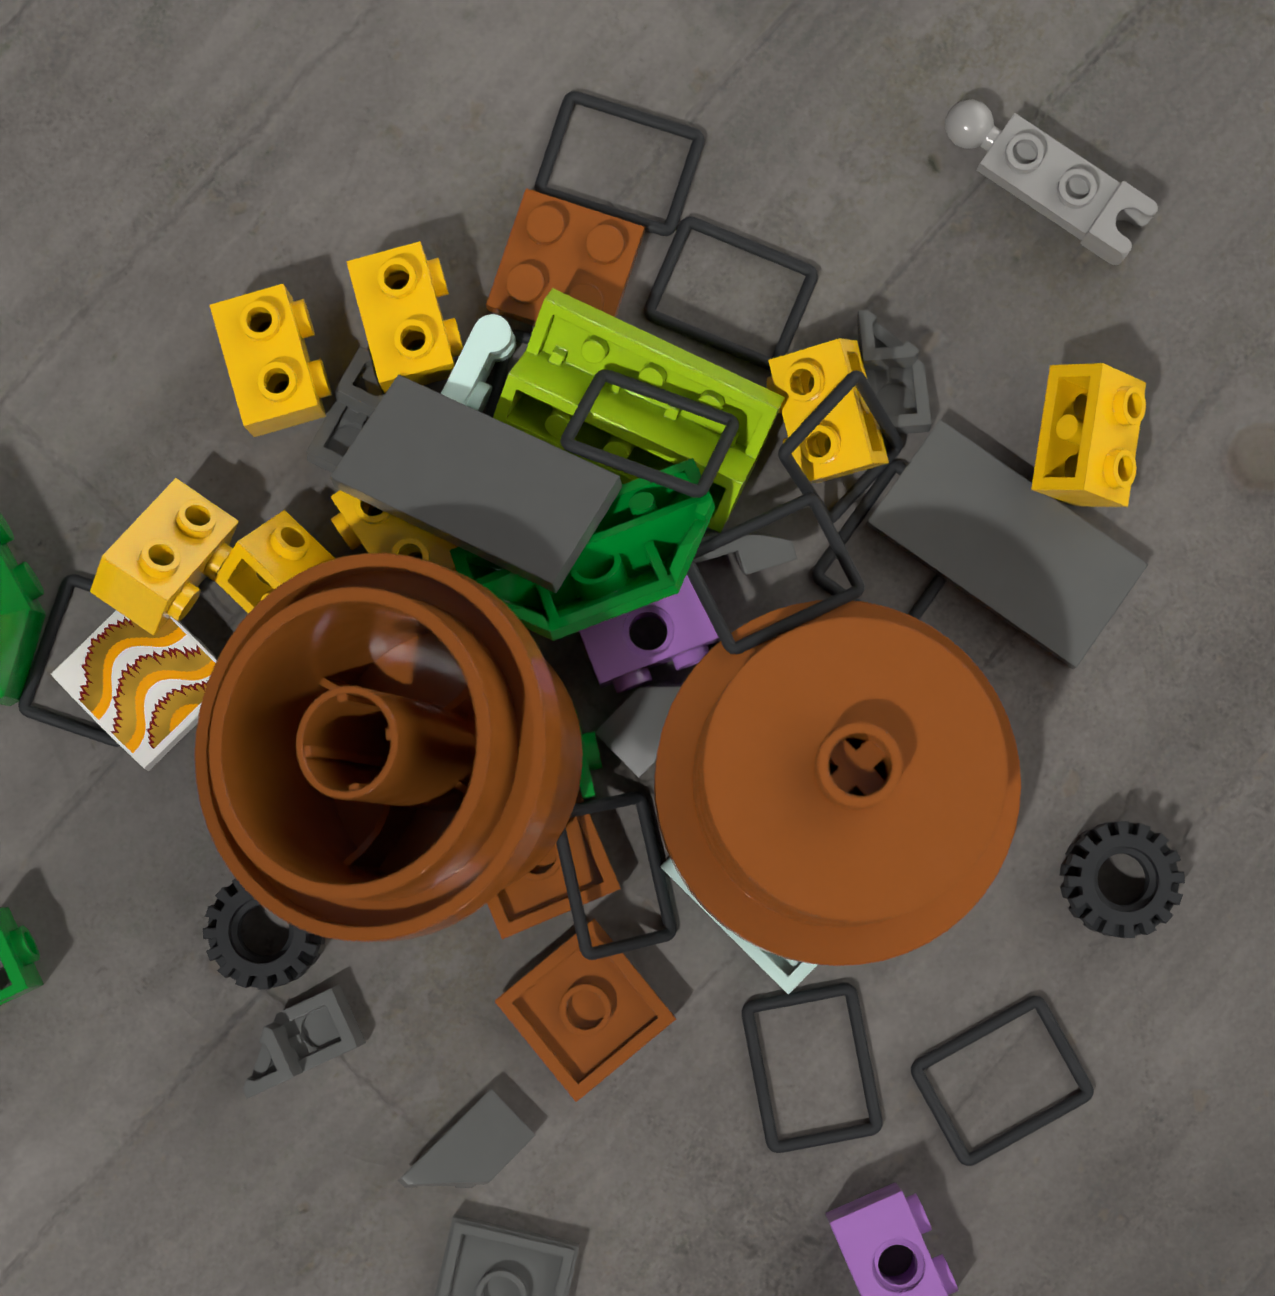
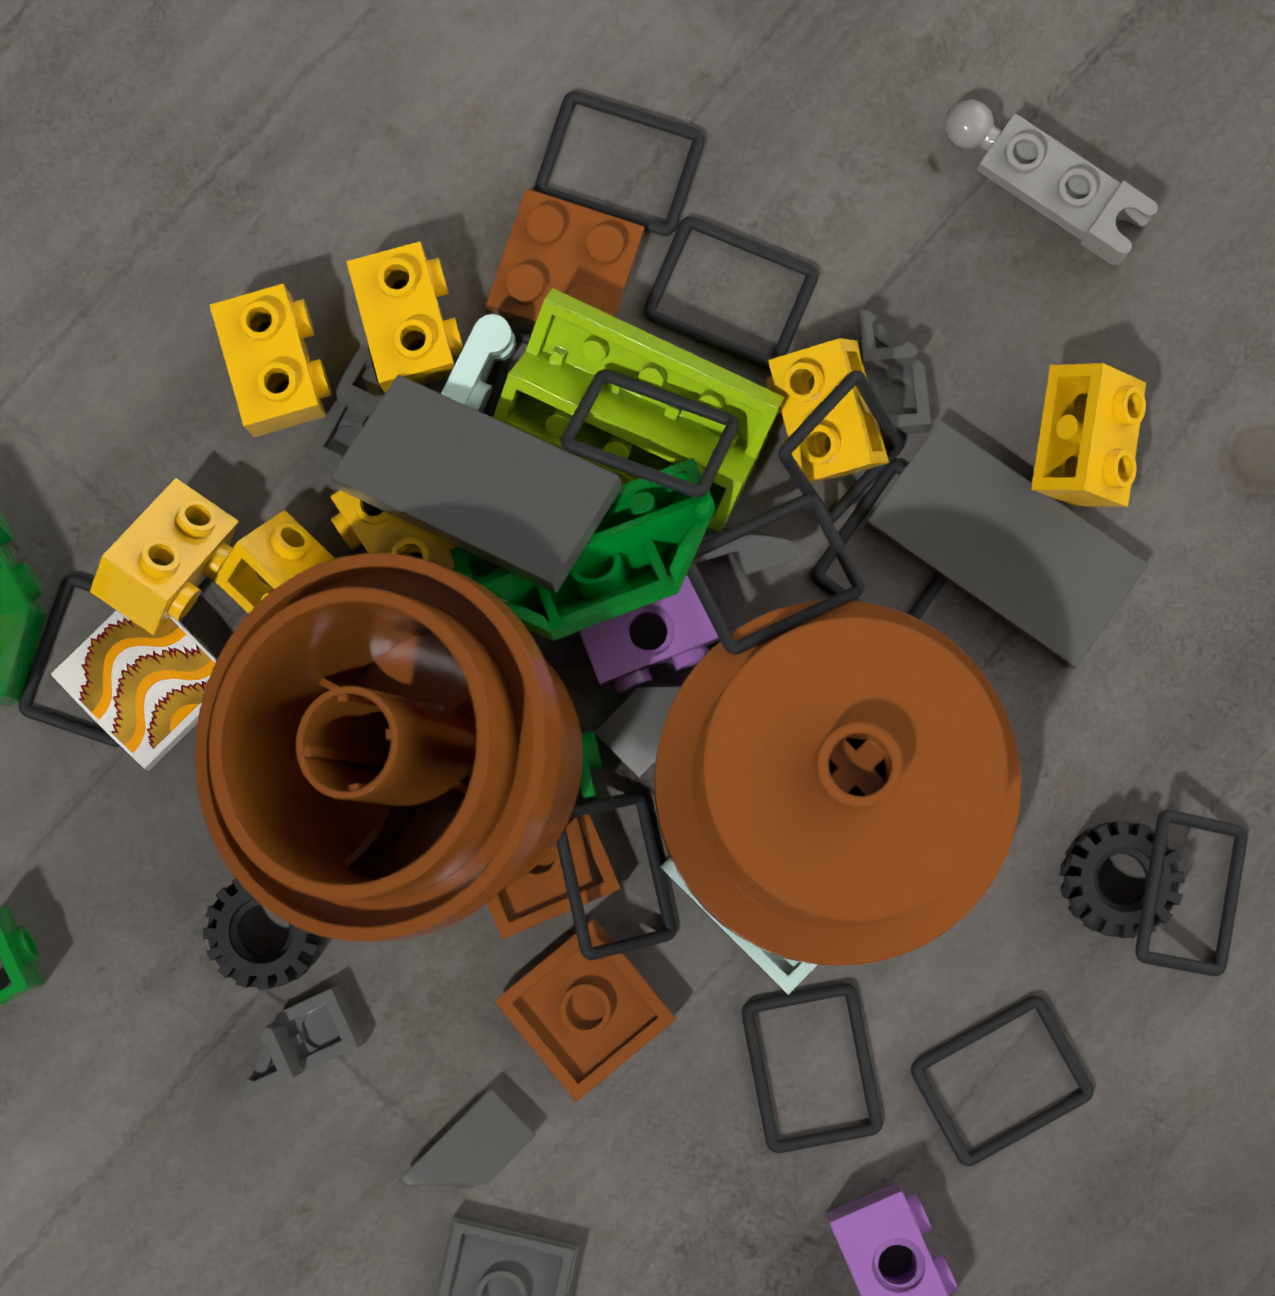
none -> black piece [1135,809,1247,976]

